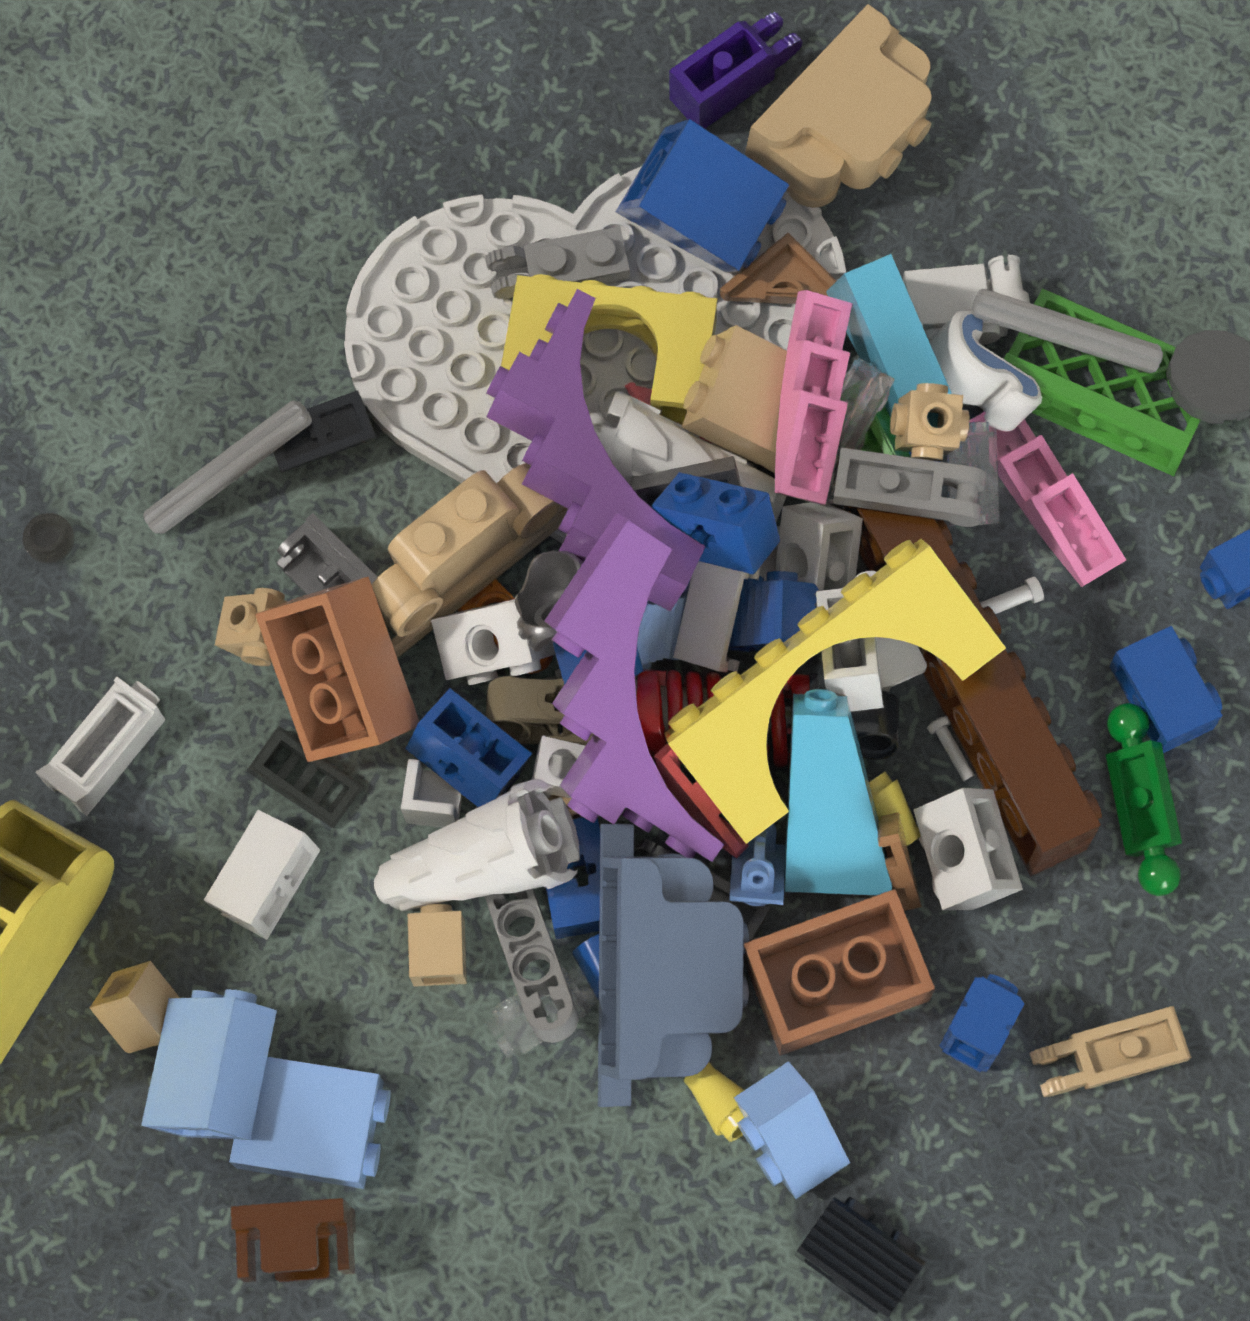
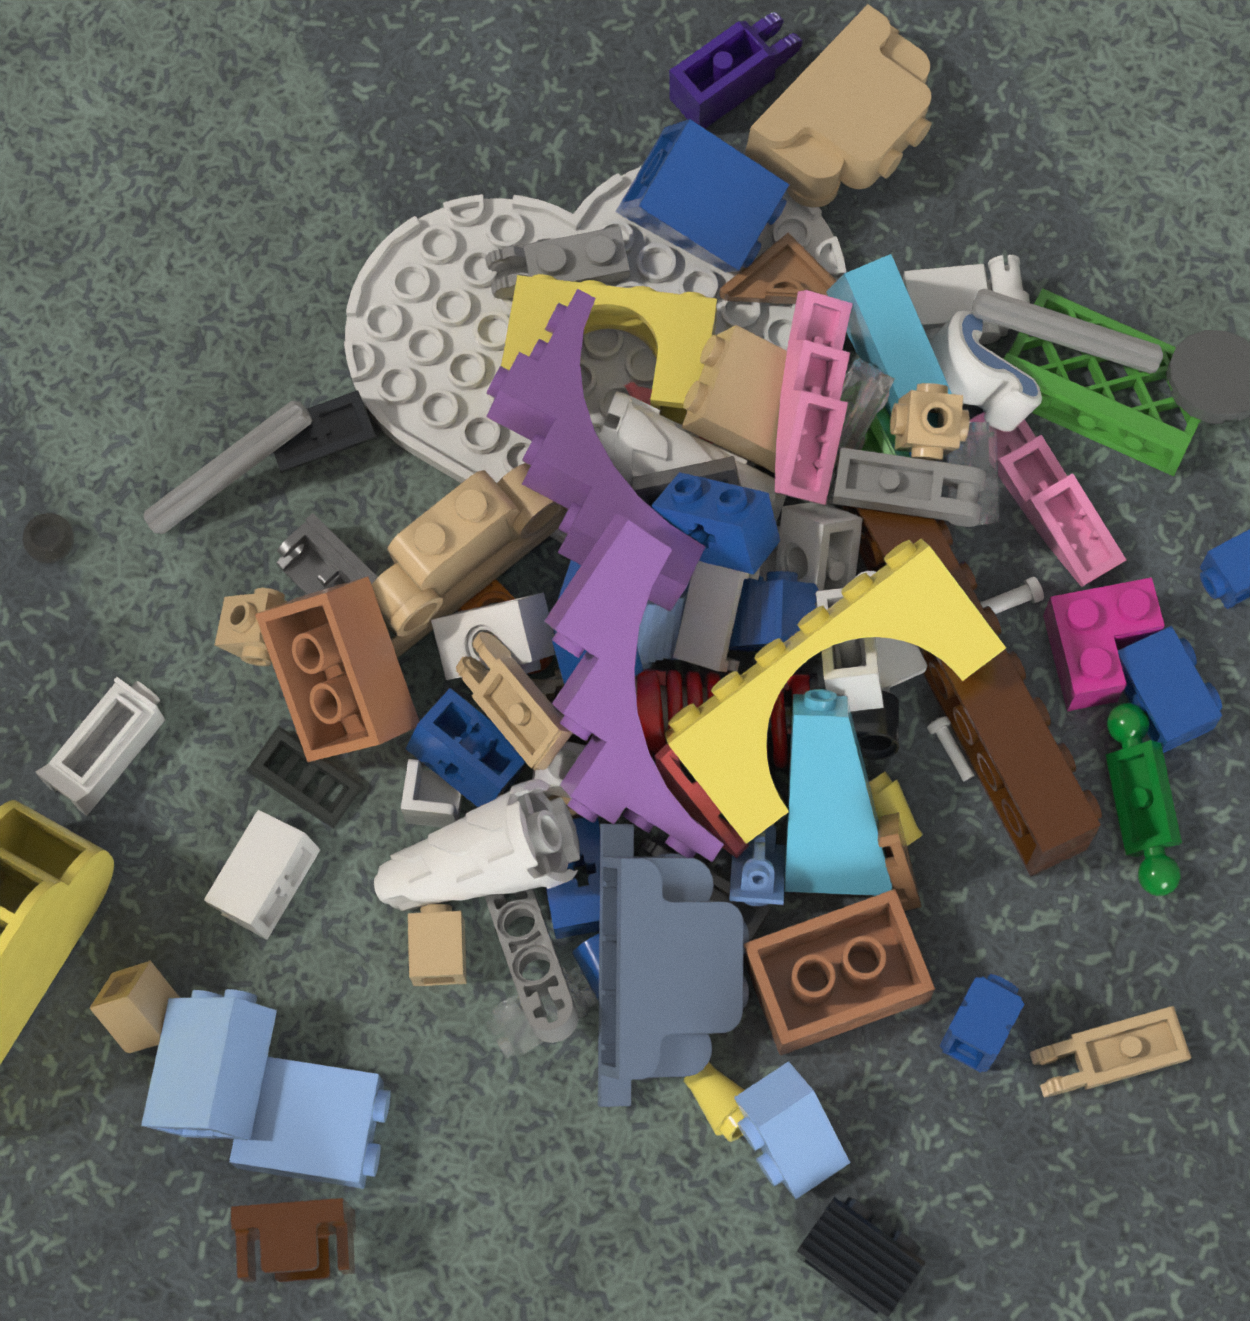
flat silver hair [515,550,583,651] -> none
white brick [914,788,1023,910] -> none
none -> tan hinge [455,631,572,770]
none -> dark pink brick [1043,577,1165,711]

